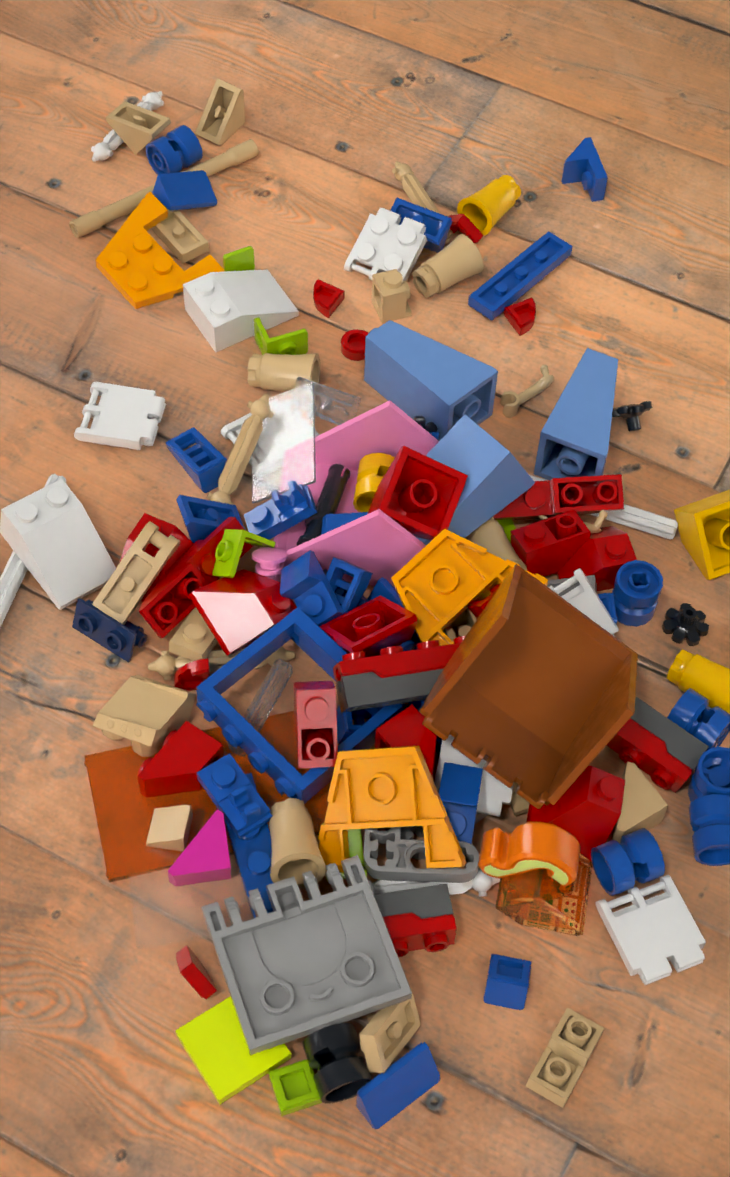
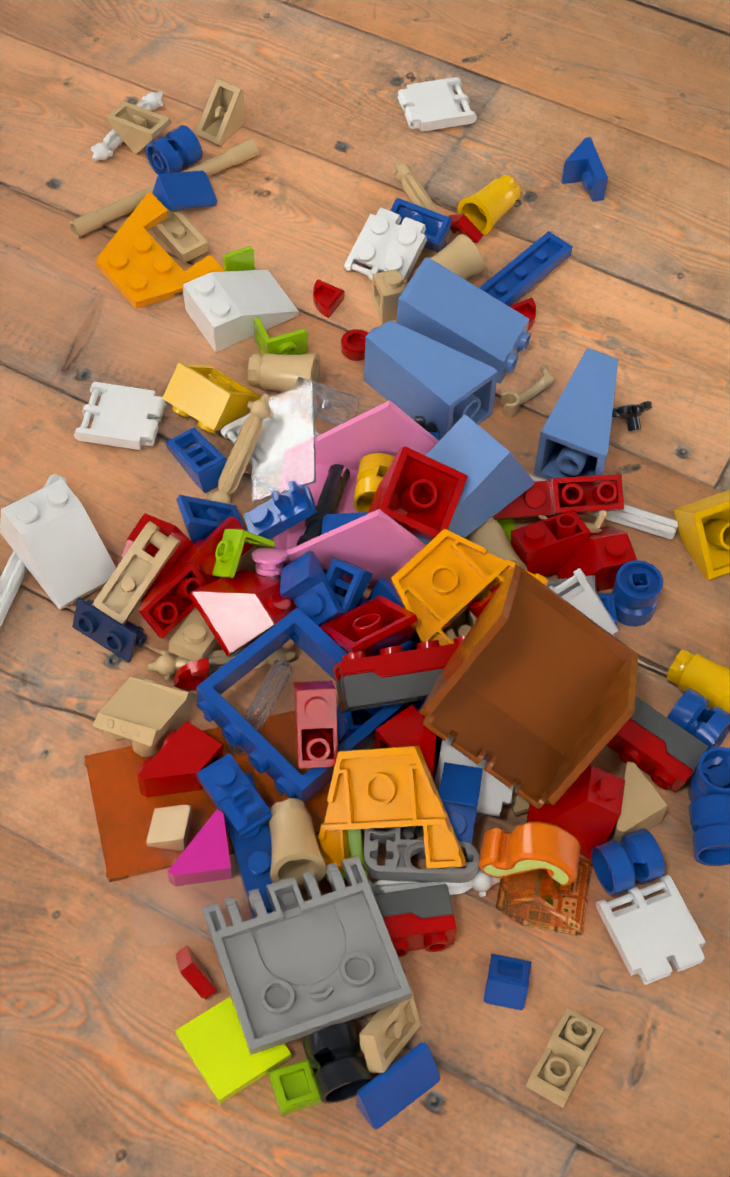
black plant [662,603,709,646] -> none
none -> yellow slope [162,363,262,433]
none -> white plate [397,77,477,132]
none -> medium blue slope [397,257,531,384]

